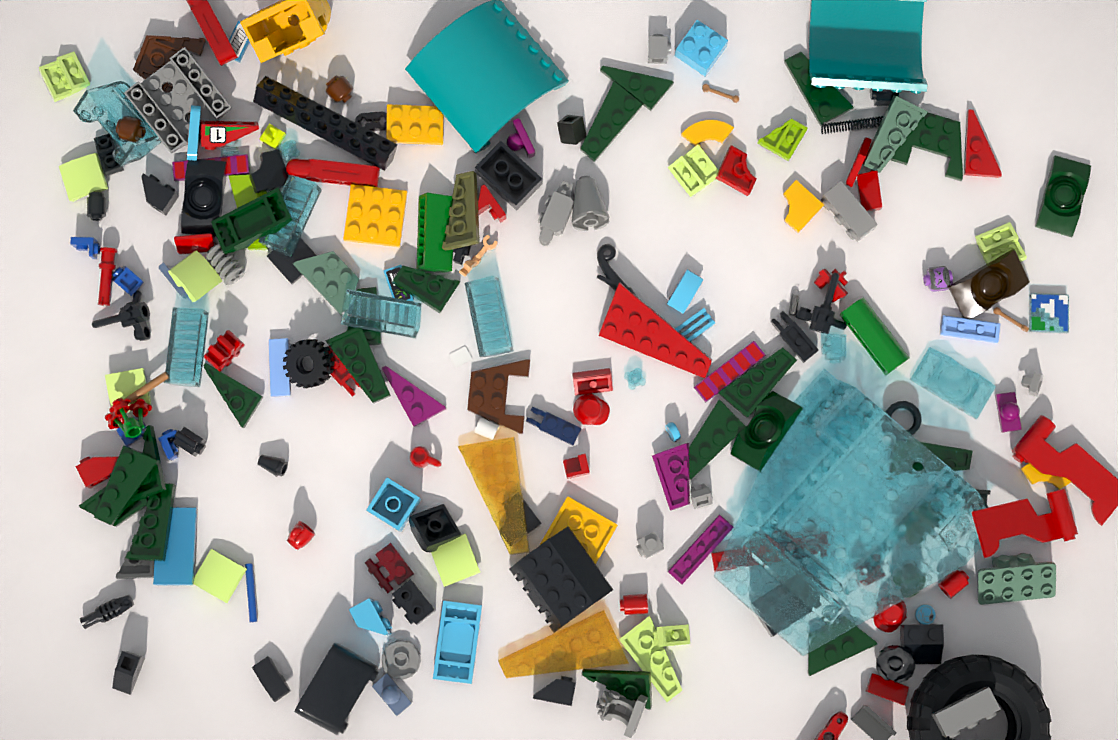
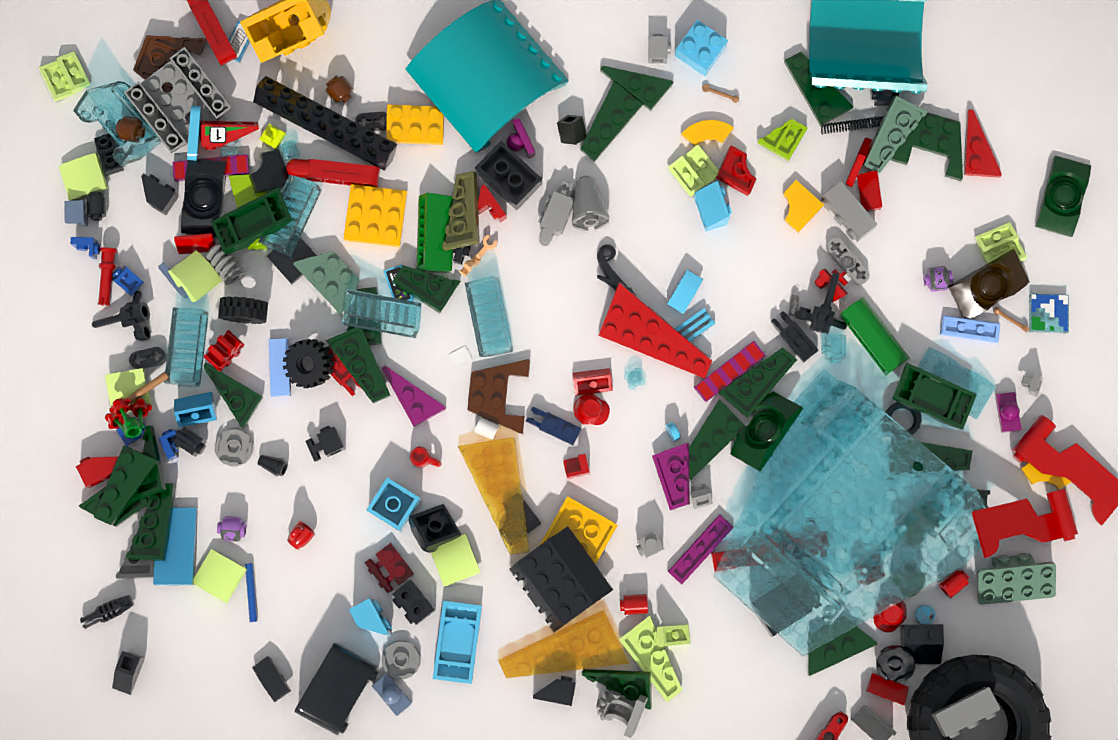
none -> sand blue panel [64,200,88,226]
none -> black beam [129,347,166,369]
none -> dark azure brick [174,392,217,428]
none -> light grey tile [215,428,253,467]
none -> medium lavender head [217,516,247,542]
none -> black tyre [218,296,268,324]
none -> black brick [305,426,345,462]
none -> medium azure slope [694,181,732,232]
none -> light grey beam [826,238,870,285]
none -> dark green slope [892,363,977,430]

